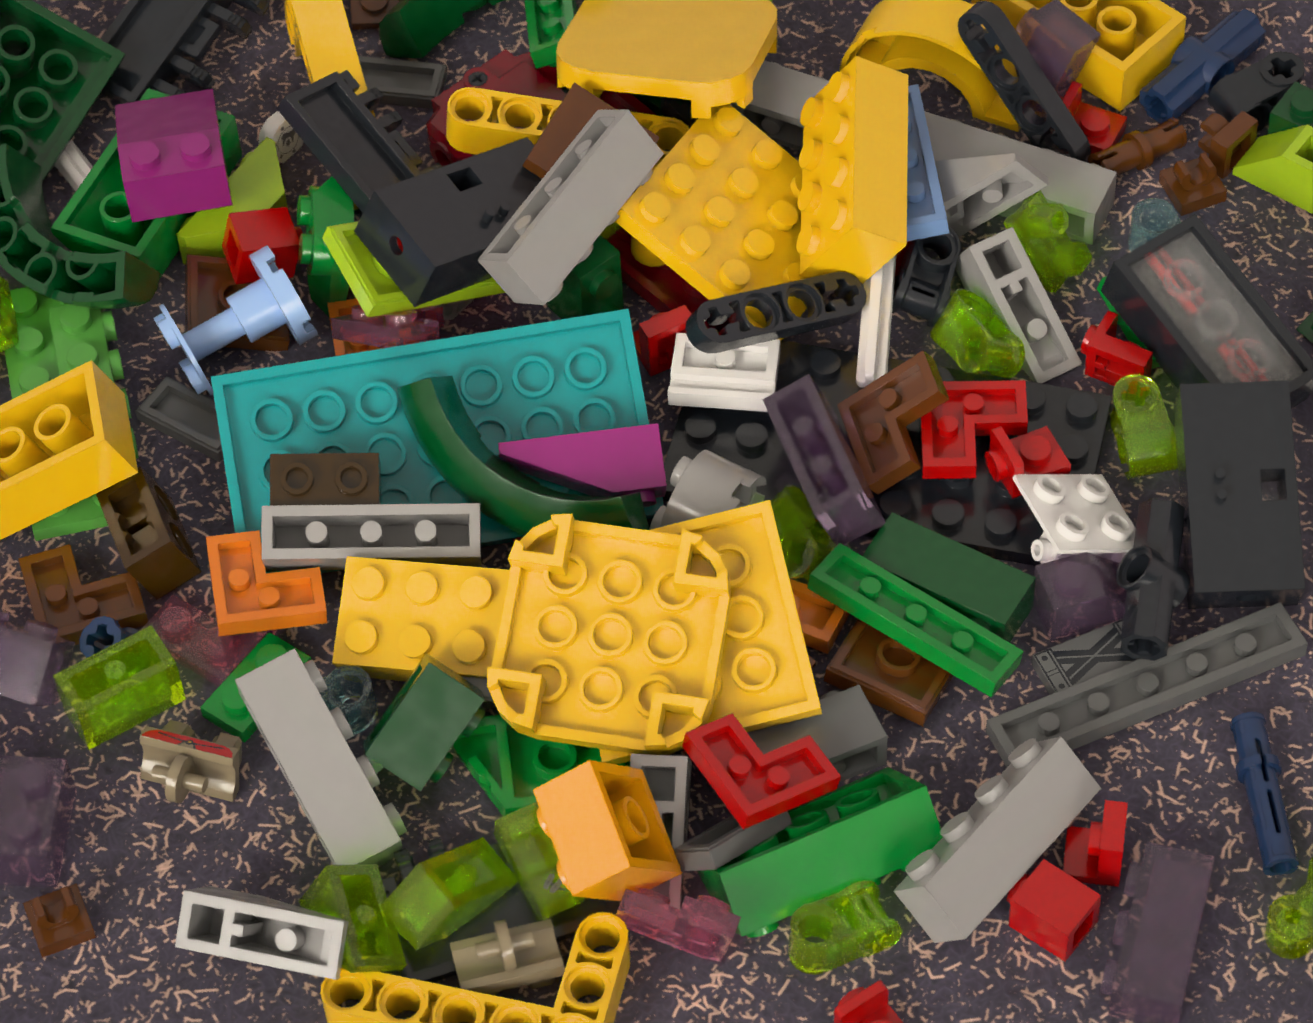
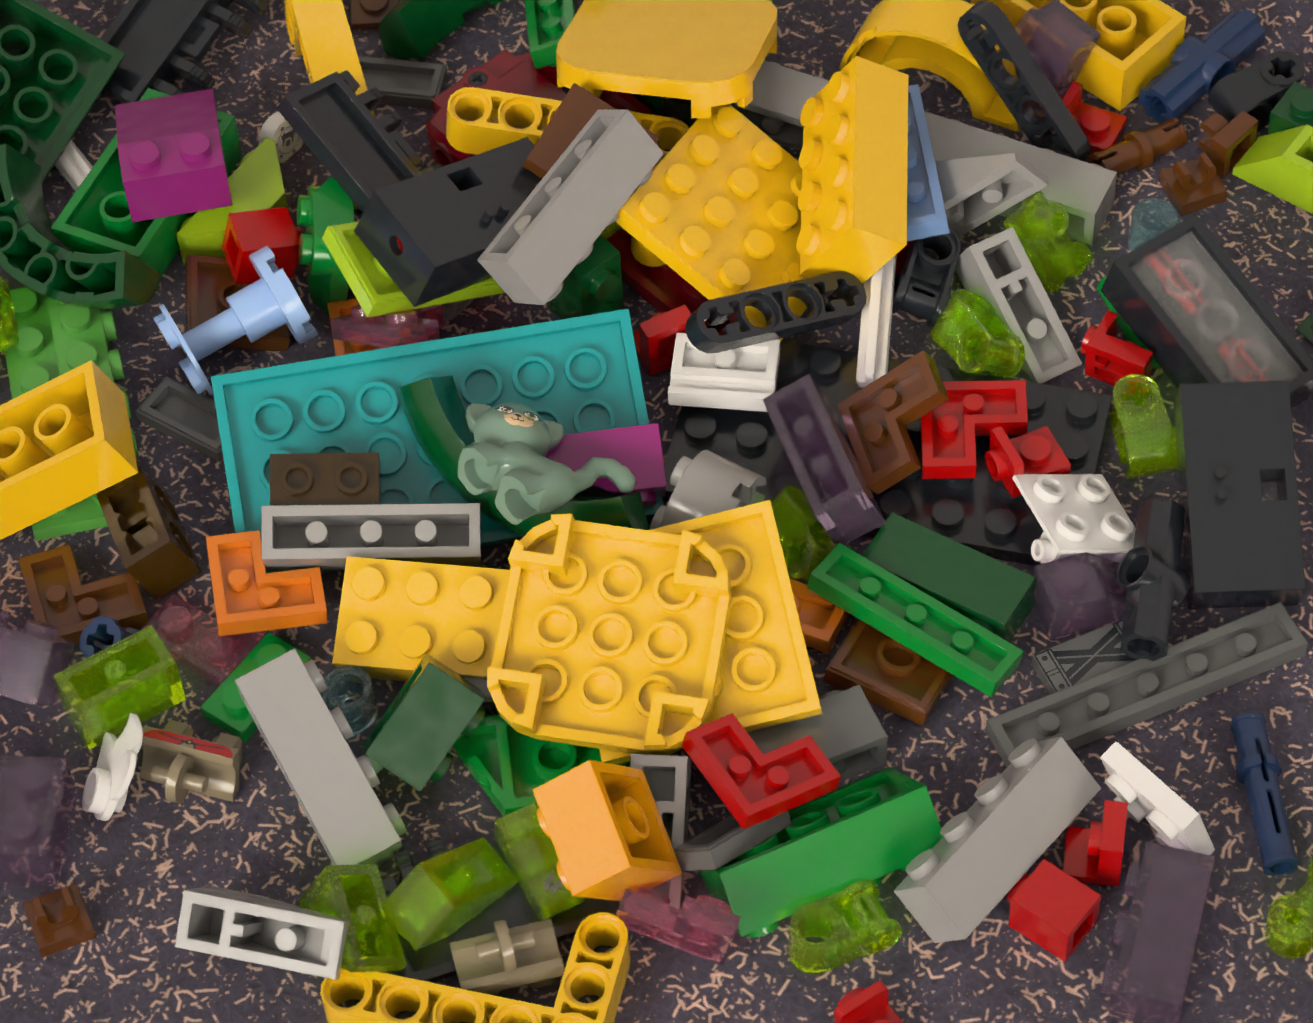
none -> white plate [82,713,143,821]
none -> sand green animal [458,402,637,524]
none -> white plate [1100,741,1215,864]

